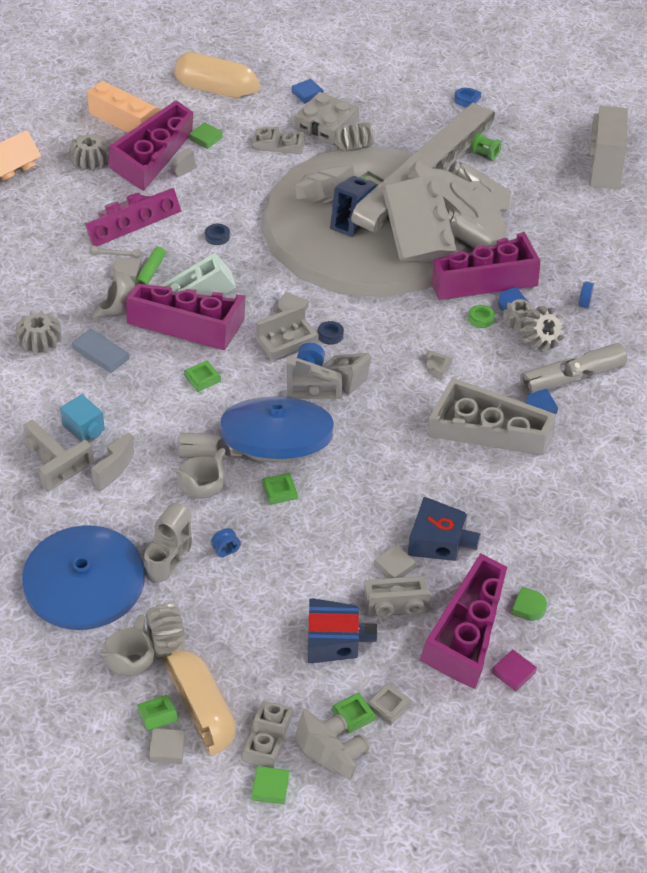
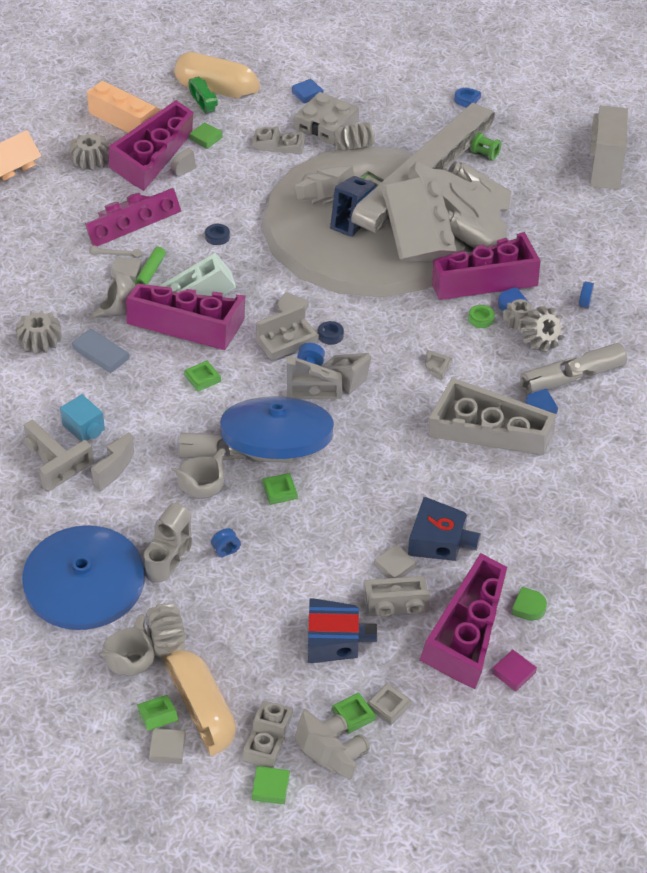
none -> green plate [188,76,218,114]

